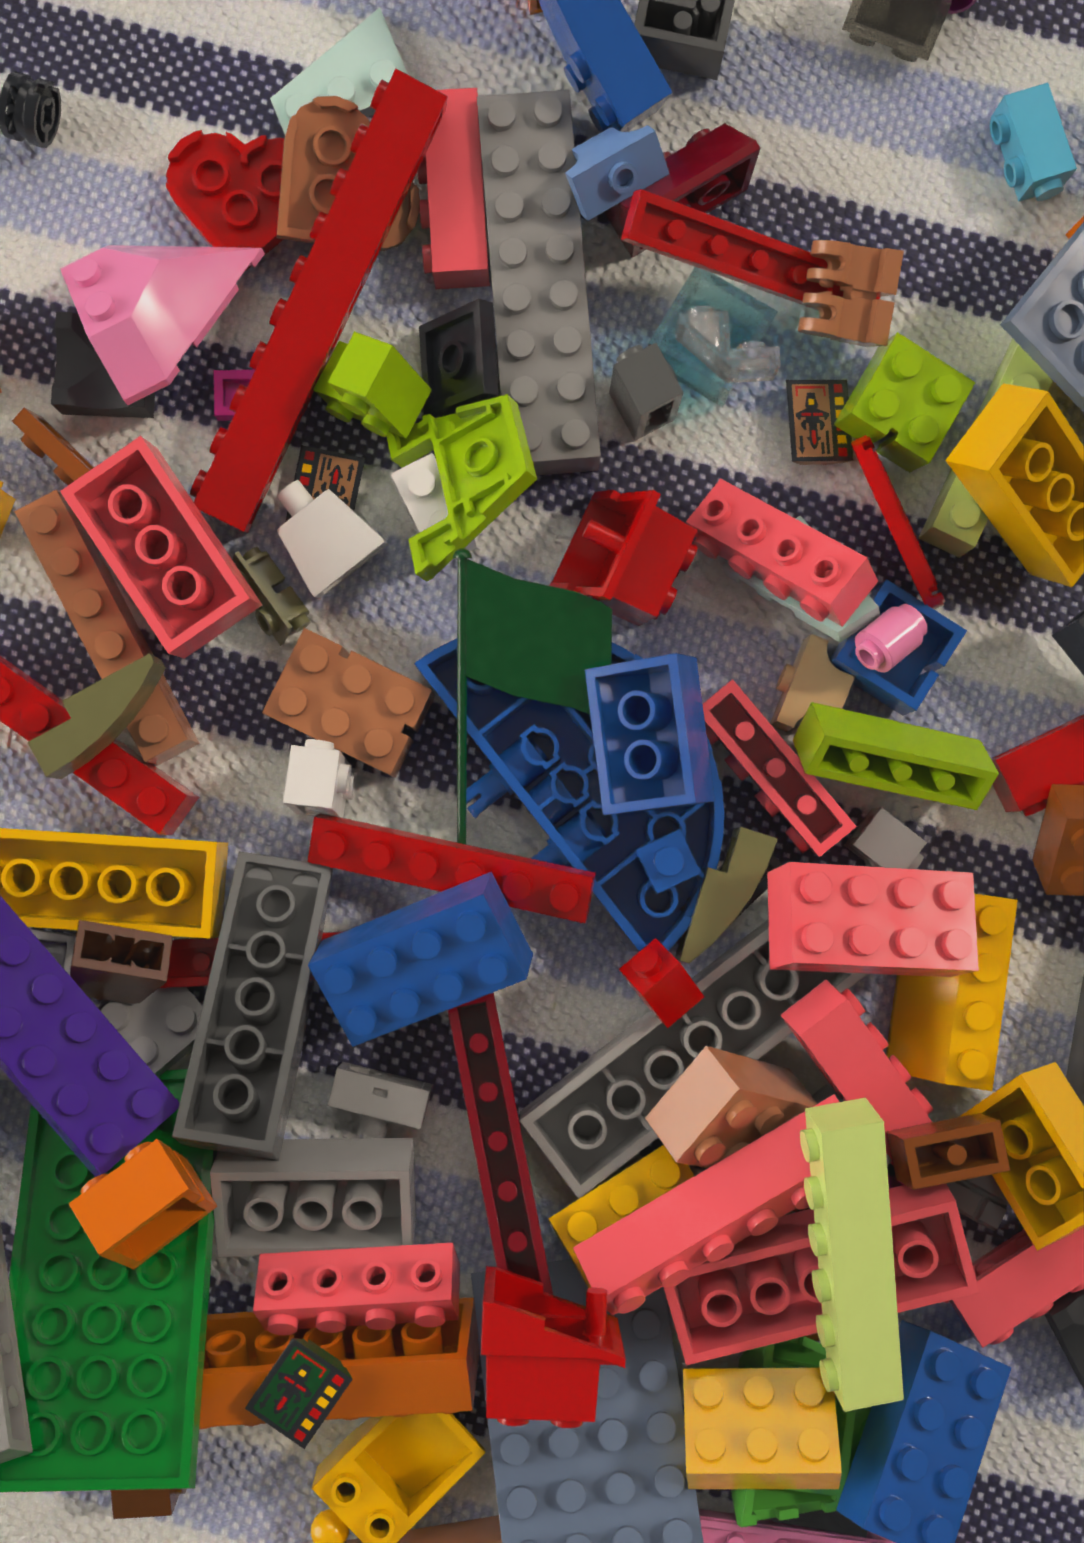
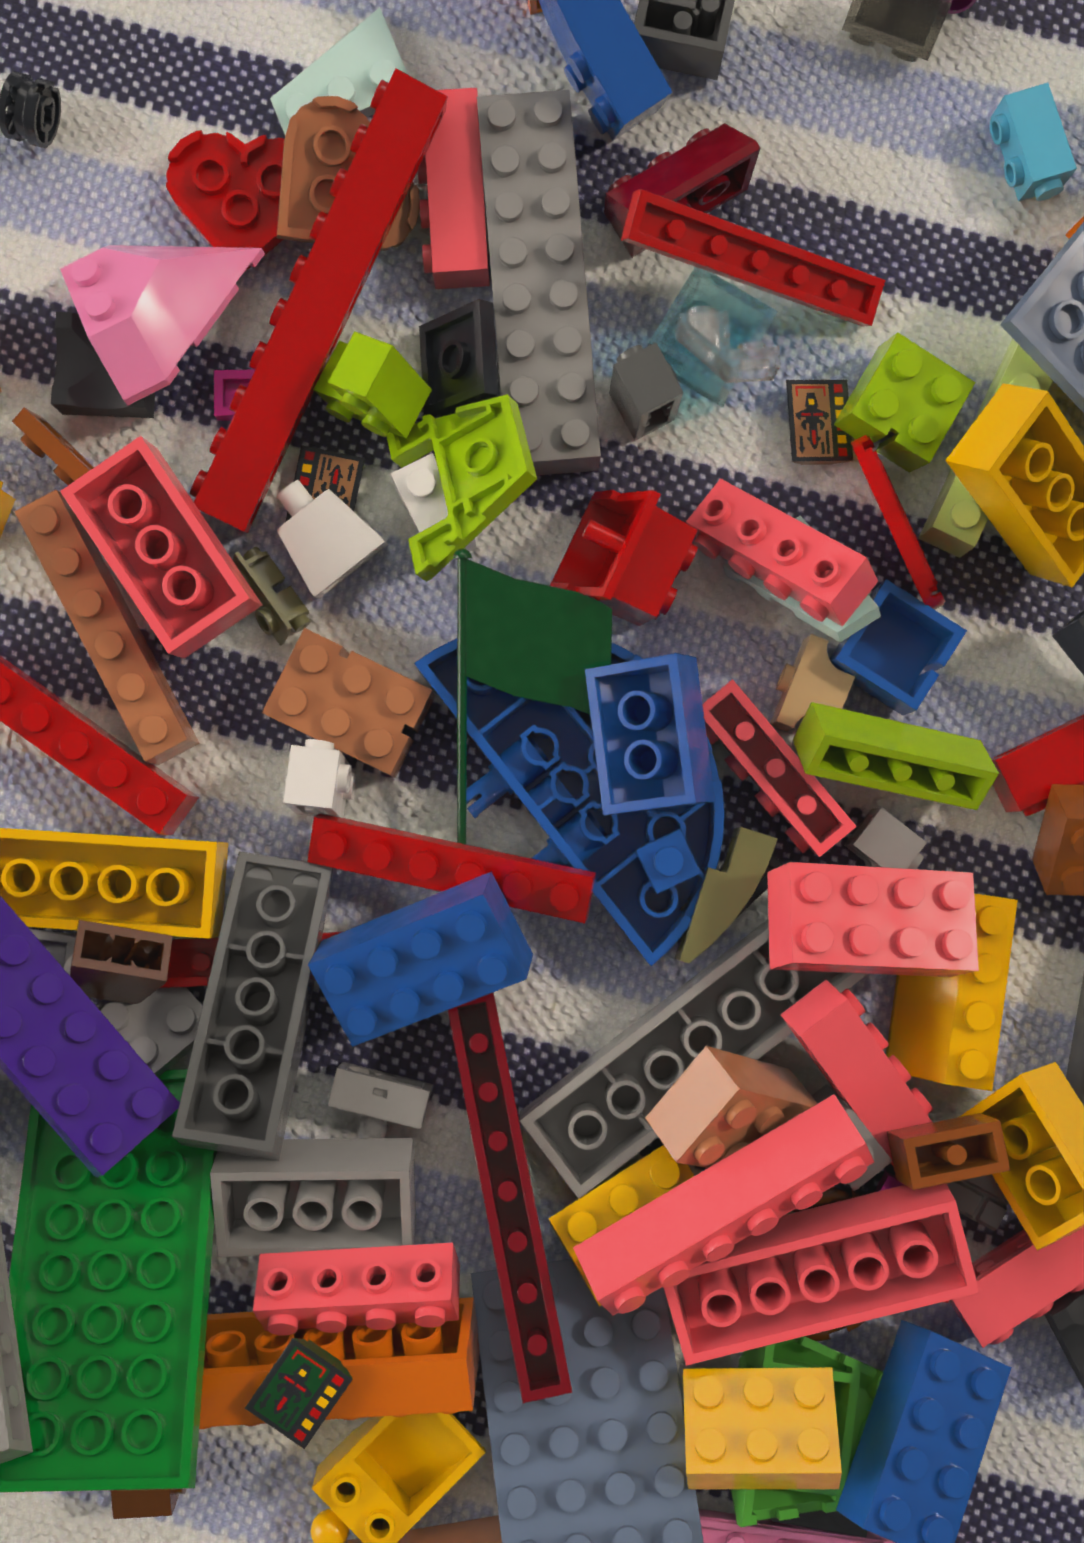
olive slope [27,653,166,779] -> none
orange piece [69,1139,218,1269] -> none
red piece [481,1266,626,1428] -> none
medium blue brick [565,125,670,221] -> none
red brick [619,938,705,1029] -> none
nougat legs [798,240,904,347] -> none
yellowish green brick [800,1097,904,1412] -> none
bright pink brick [855,604,927,673] -> none

